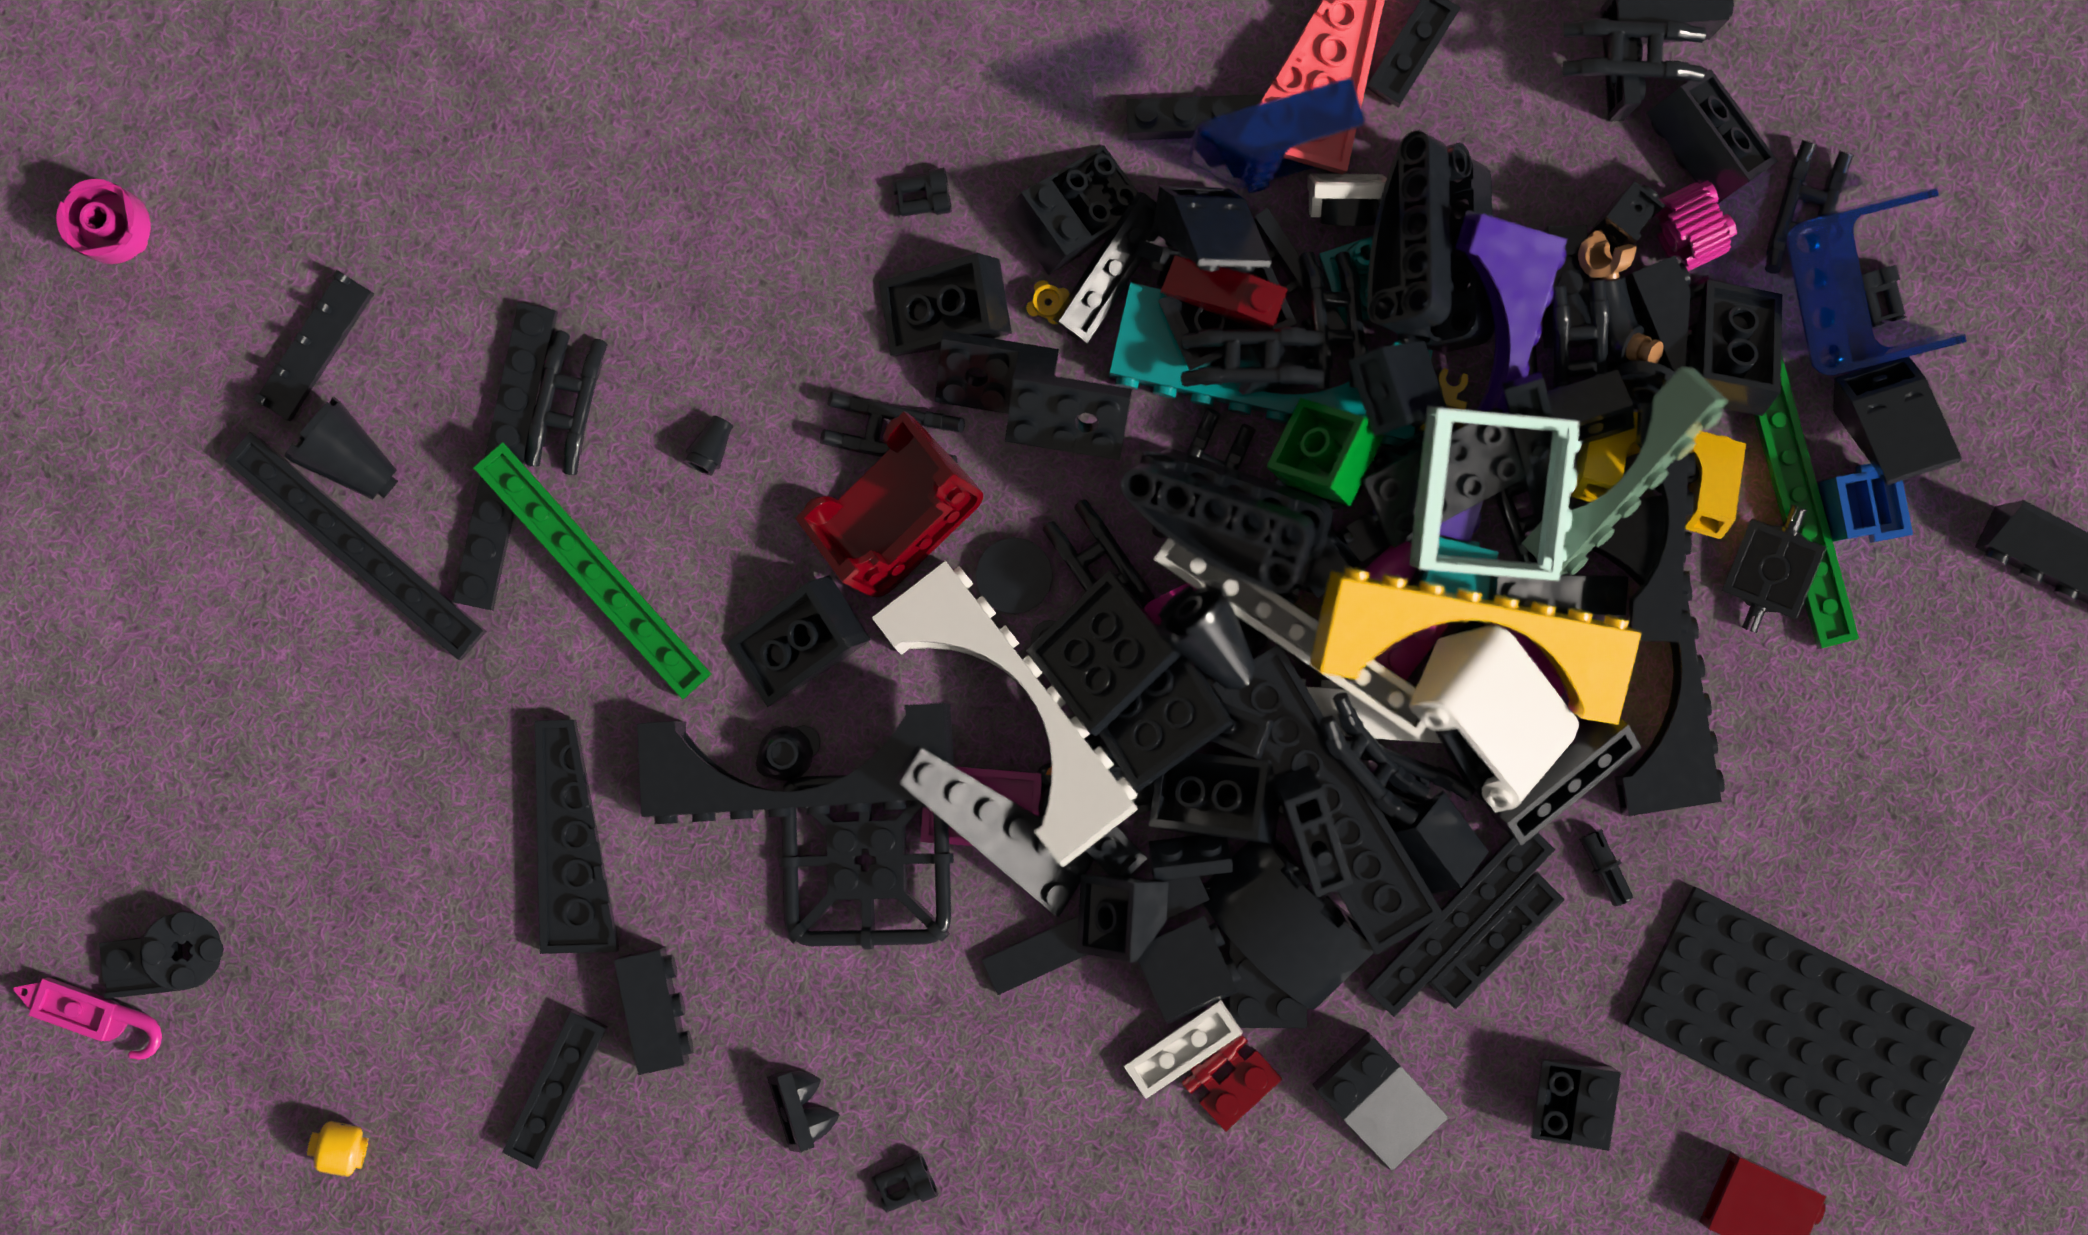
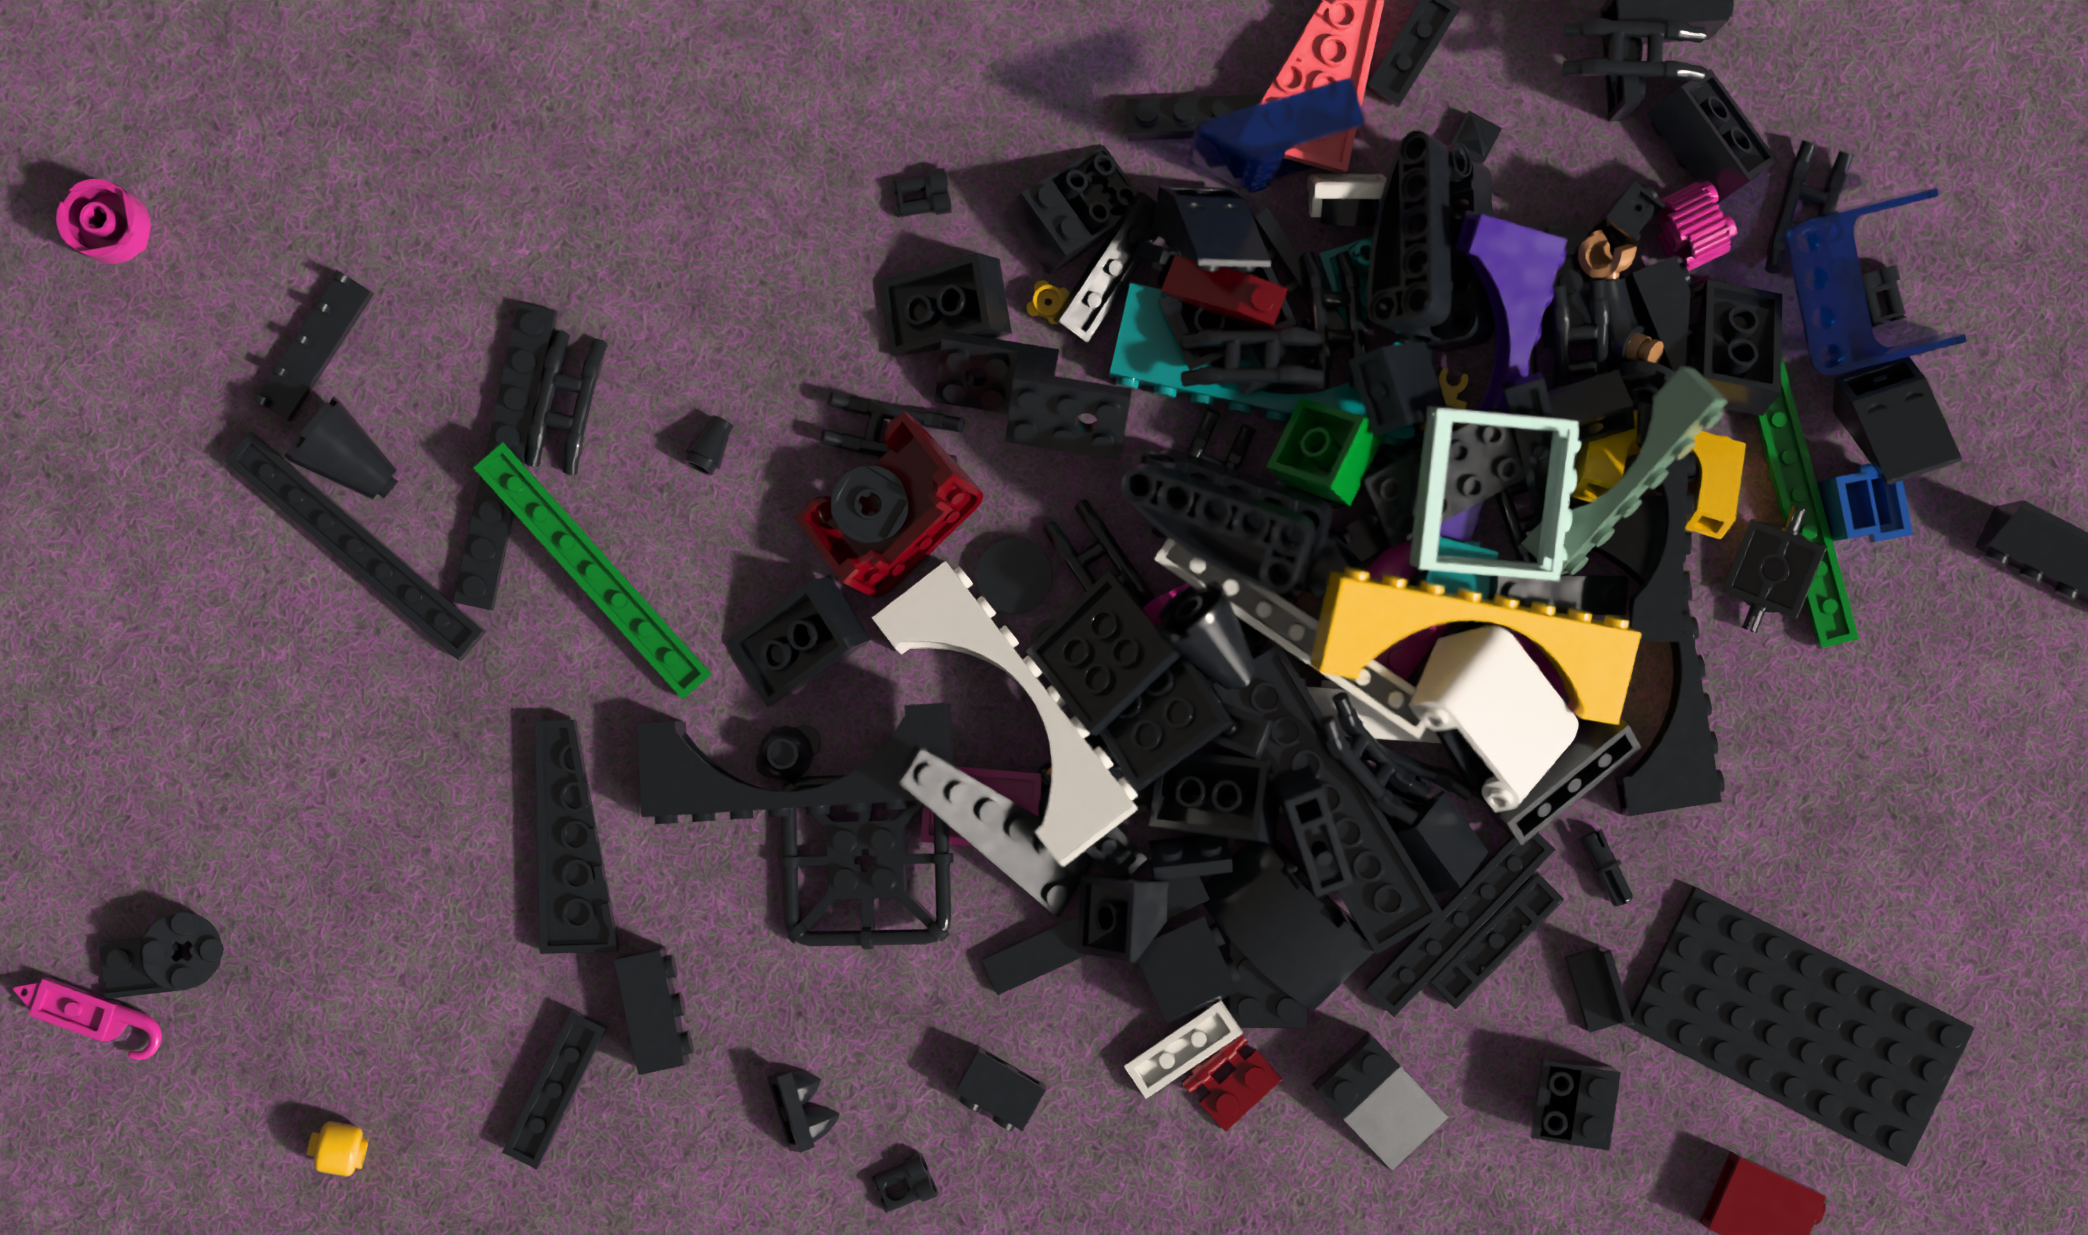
none -> black plate [830,466,908,543]
none -> black brick [955,1046,1046,1131]
none -> black tile [1450,110,1502,164]
none -> black panel [1564,946,1634,1032]

